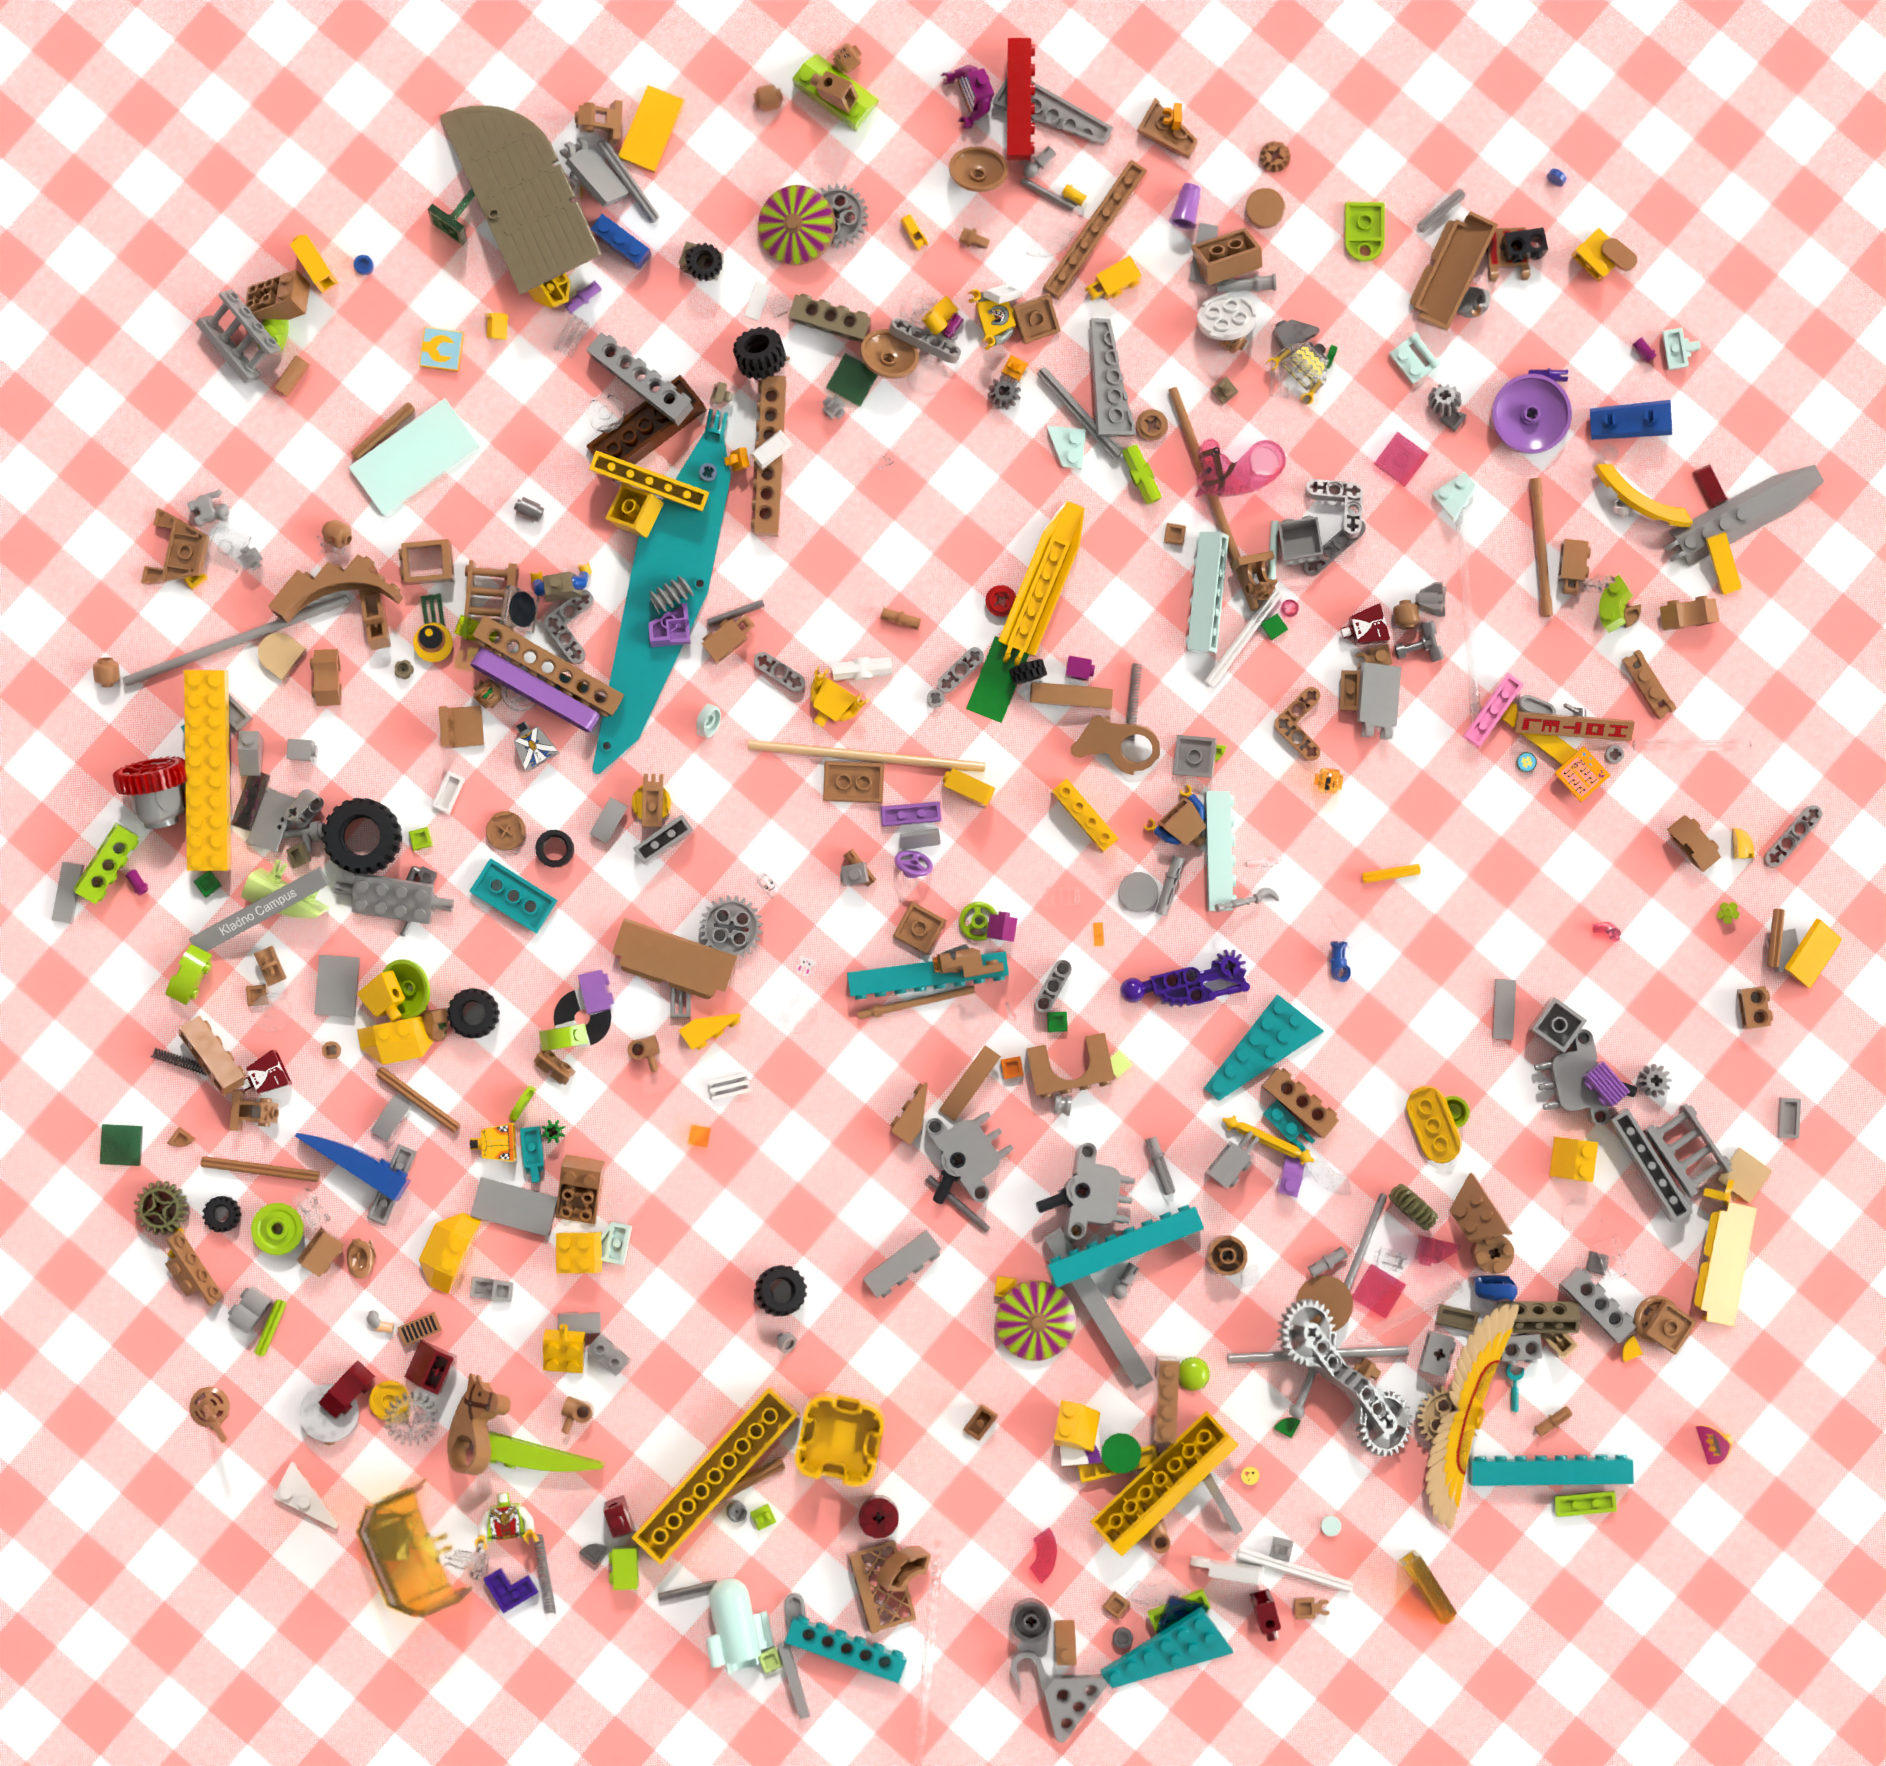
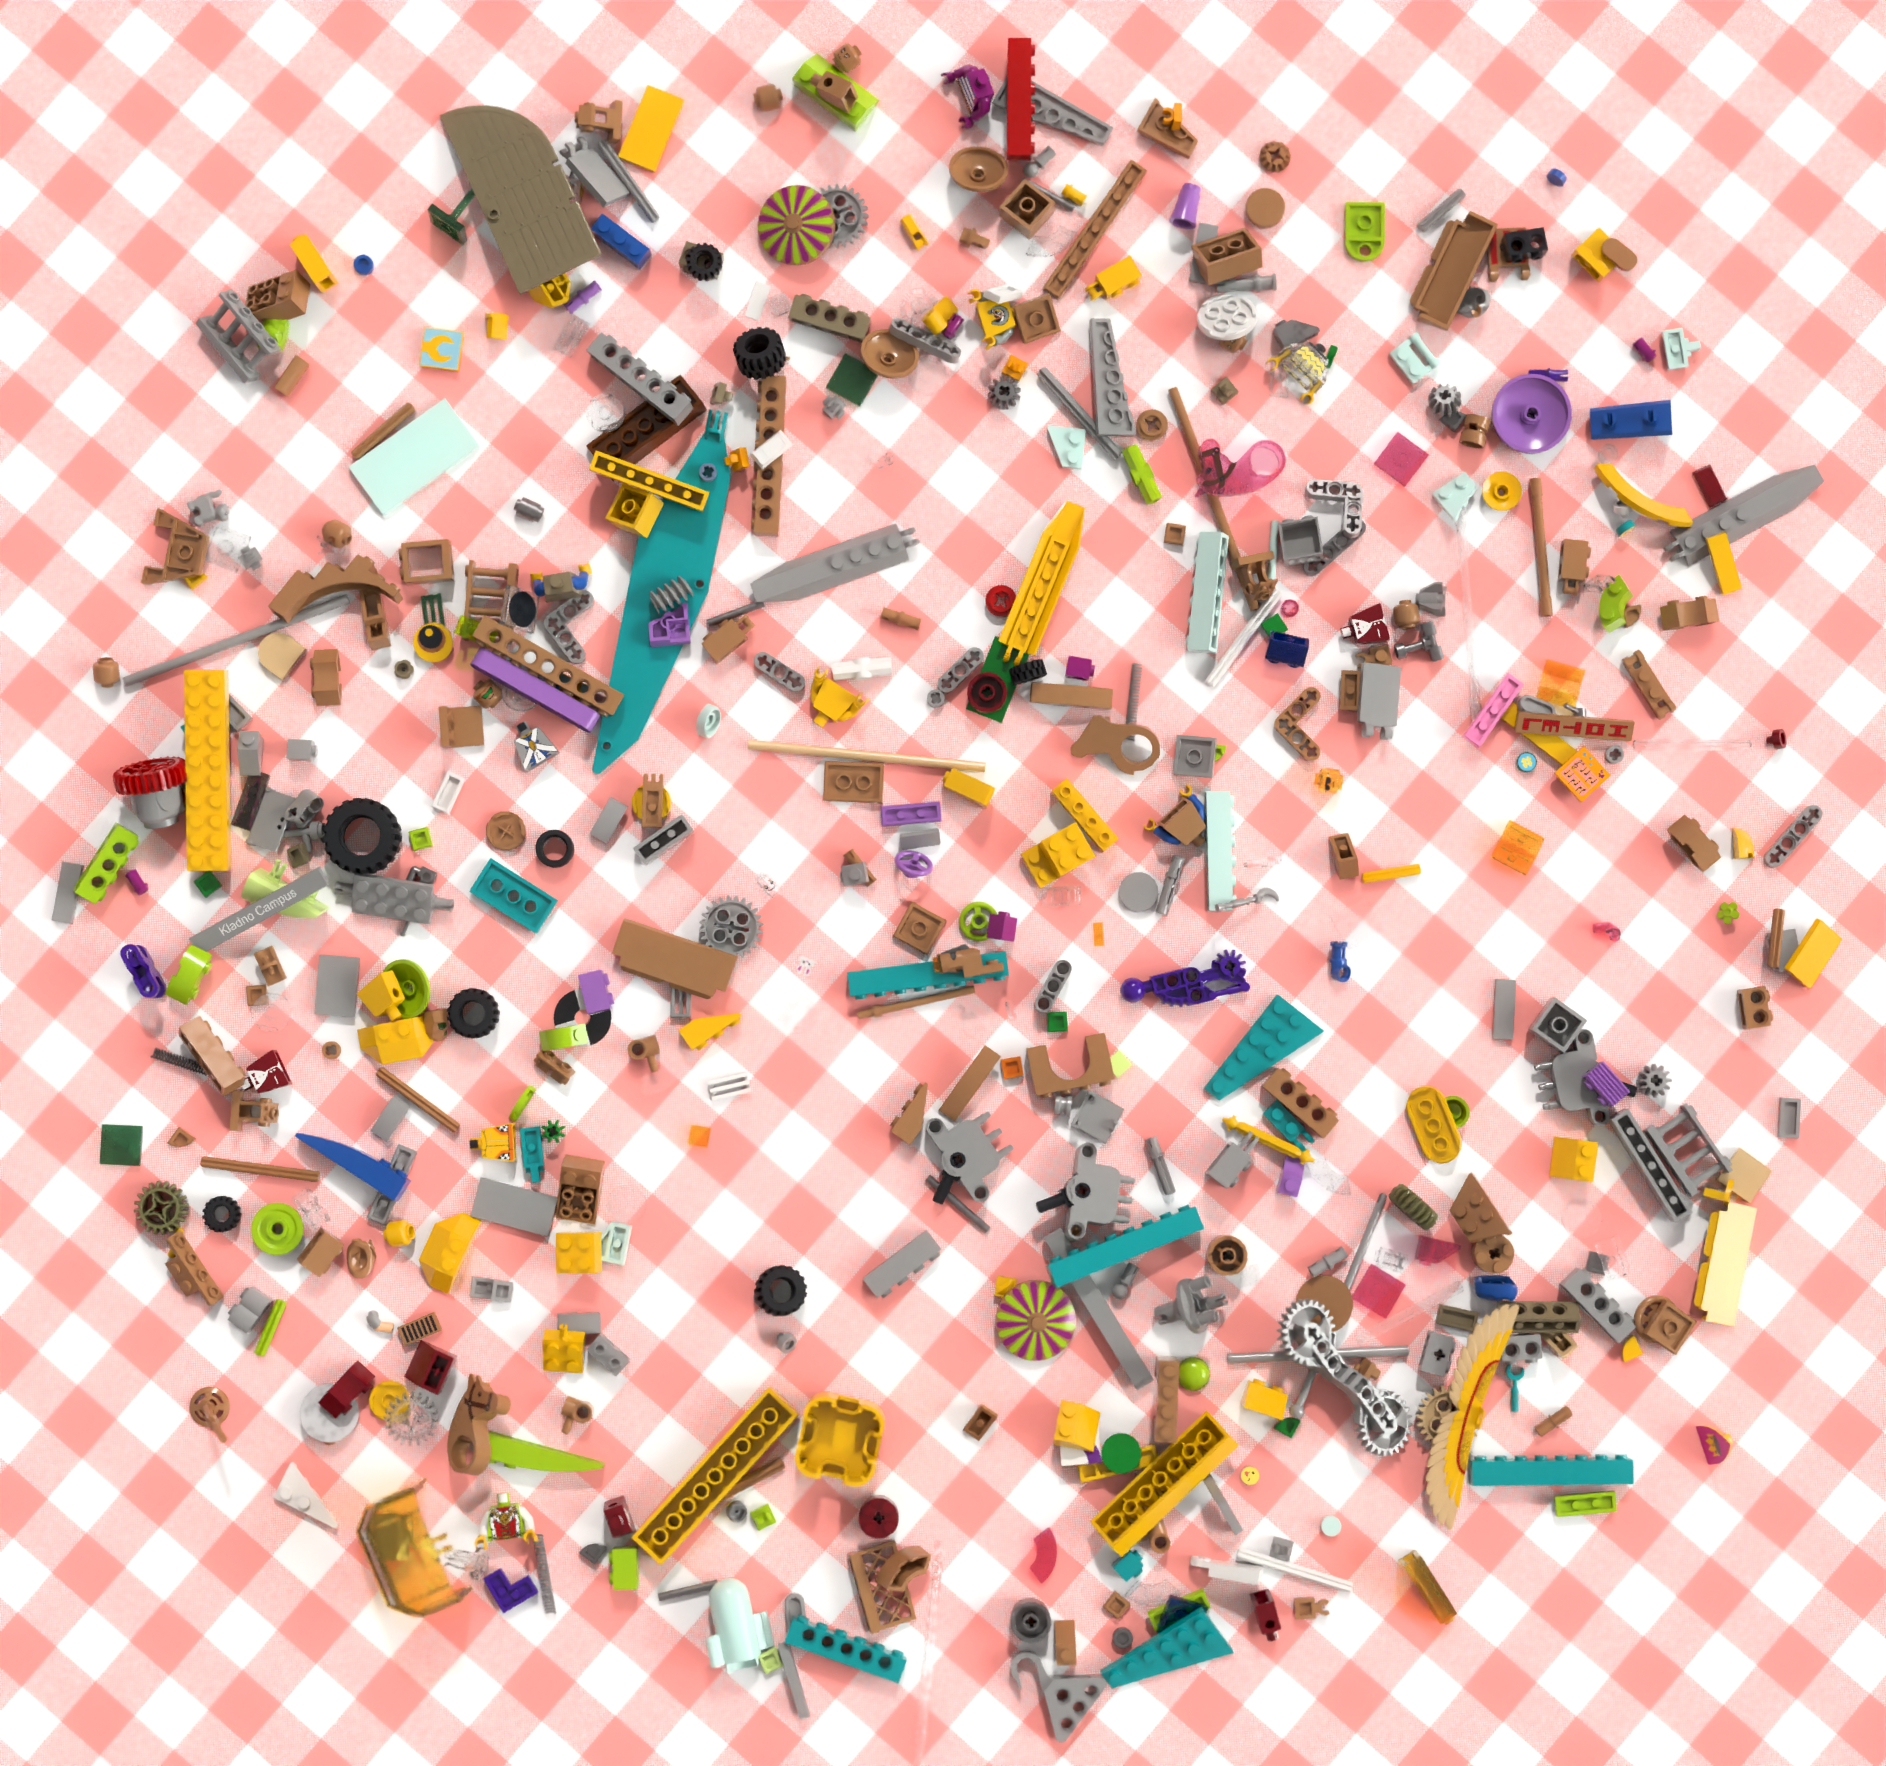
none -> dark purple piece [120,944,167,998]
none -> yellow head [383,1220,415,1247]
none -> light grey hinge [750,523,920,603]
none -> dark red brick [967,672,1007,714]
none -> medium nougat brick [999,179,1055,240]
none -> yellow bracket [1020,822,1096,889]
none -> light grey piece [1071,1090,1124,1144]
none -> teal brick [1112,1549,1144,1583]
none -> light grey piece [1154,1275,1228,1334]
none -> yellow slope [1240,1378,1288,1420]
none -> clear blue brick [1265,630,1310,668]
none -> medium nougat slope [1329,833,1359,880]
none -> medium nougat wheel [1459,414,1491,449]
none -> yellow dish [1482,471,1522,511]
none -> clear yellow slope [1490,820,1545,876]
none -> clear yellow slope [1536,658,1586,707]
none -> teal tile [1615,520,1636,537]
none -> dark red tile [1766,729,1787,749]

